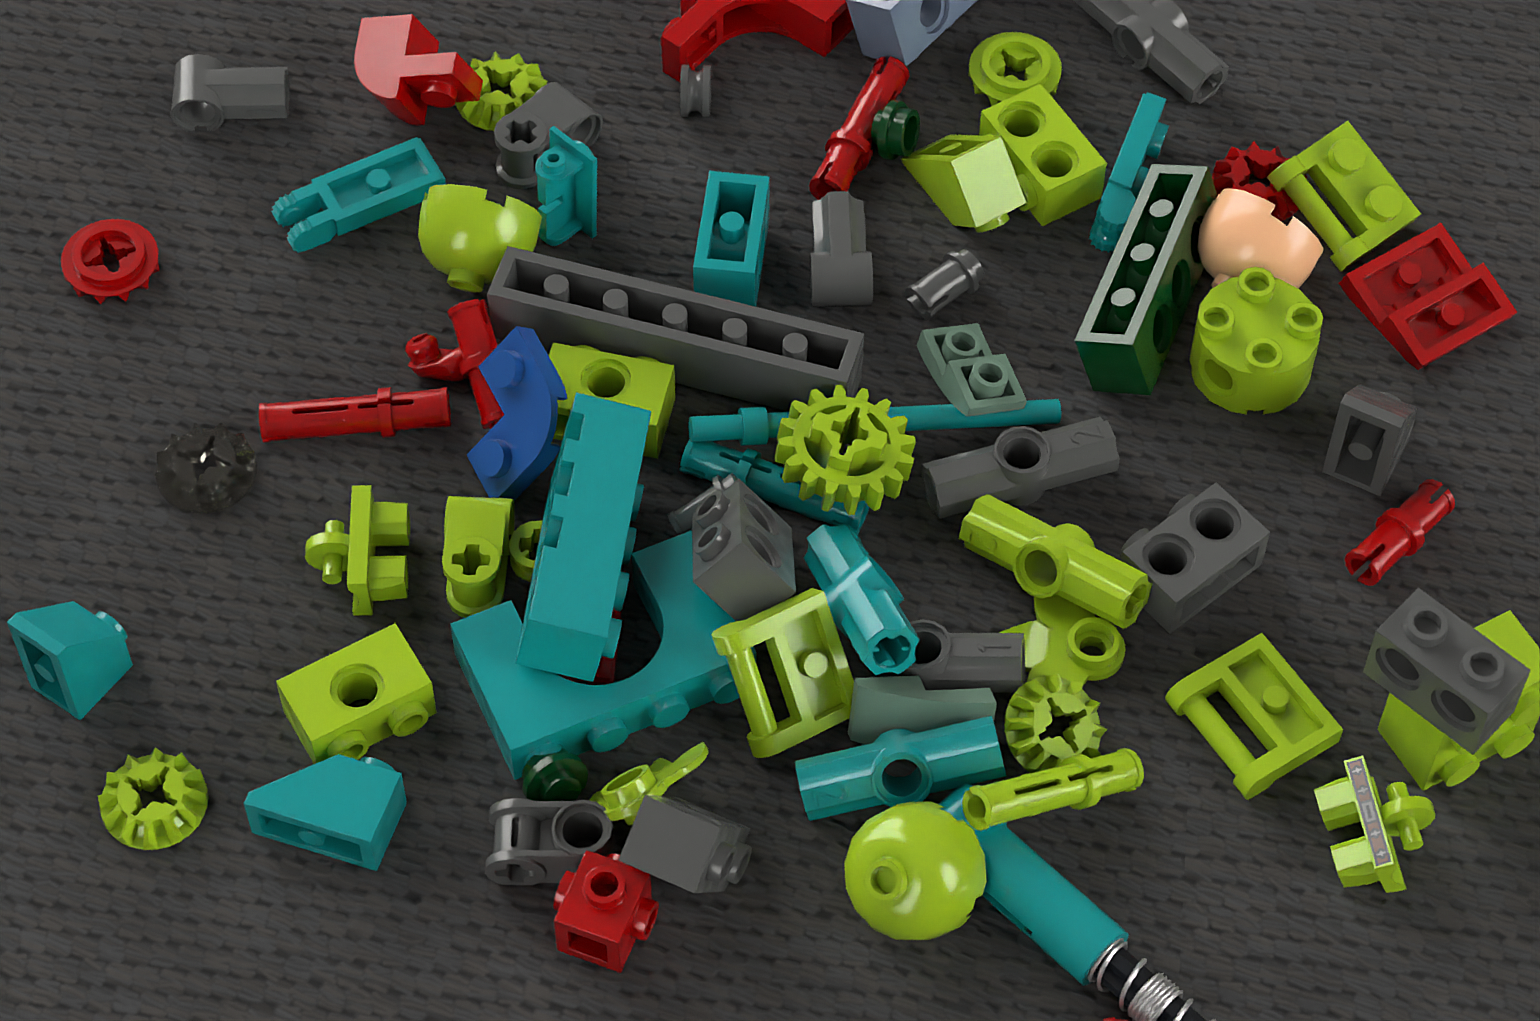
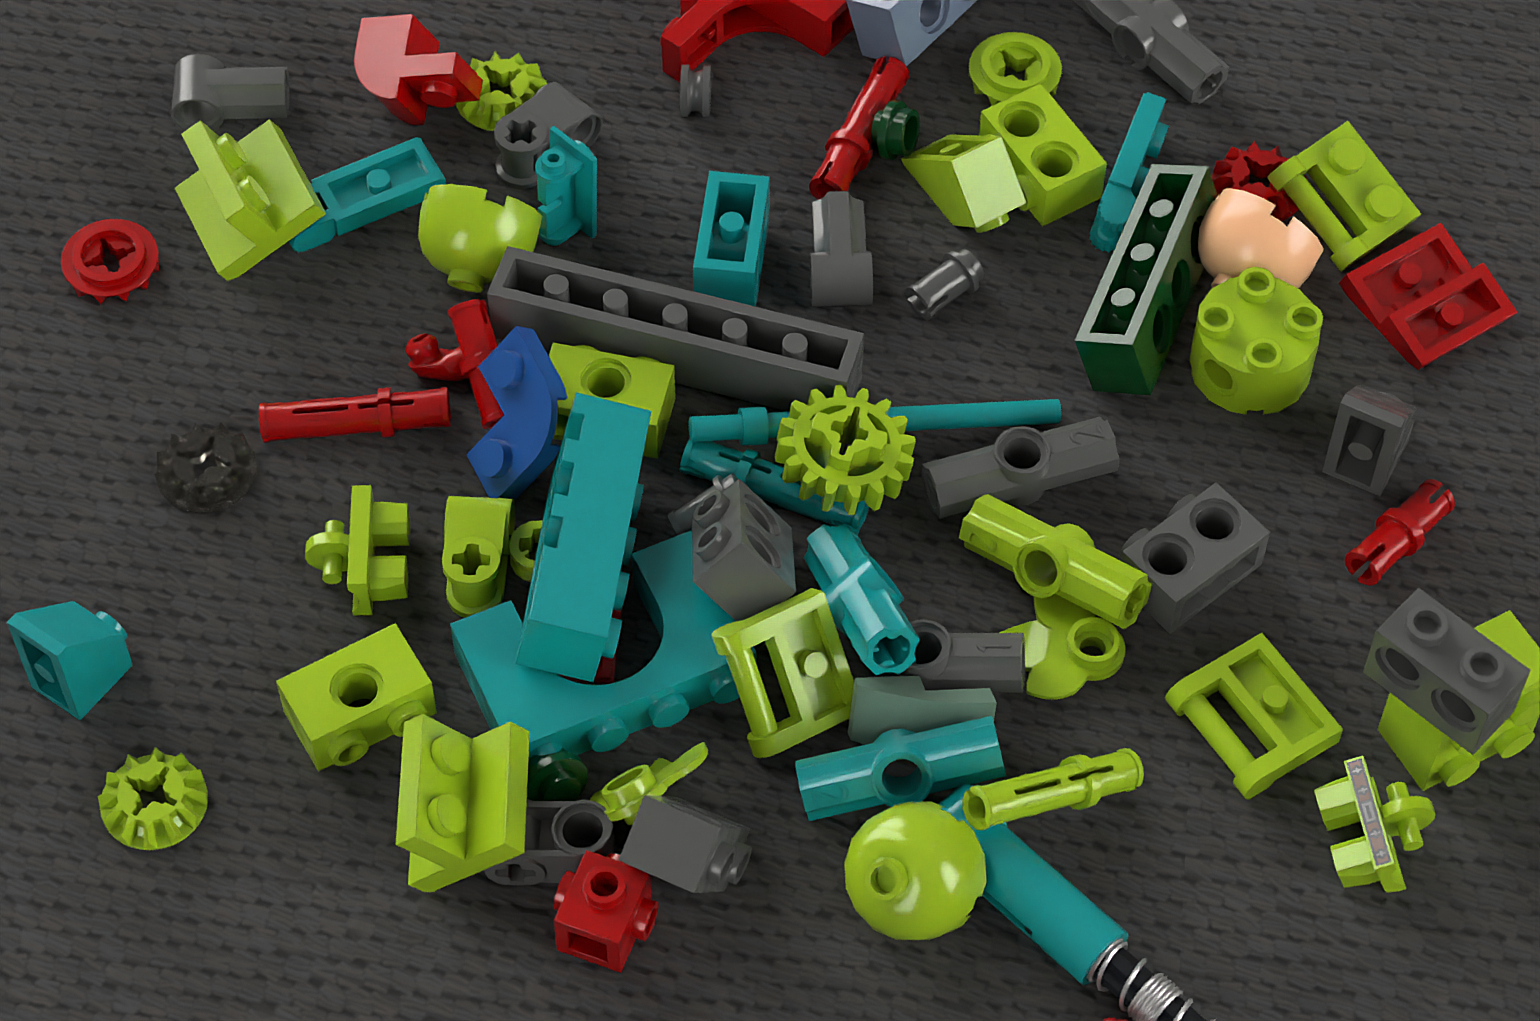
teal slope [243,754,407,871] -> none
sand green slope [917,323,1027,417] -> none
lime gear [1004,673,1108,773] -> none
none -> lime bracket [175,119,326,281]
none -> lime bracket [396,714,530,892]

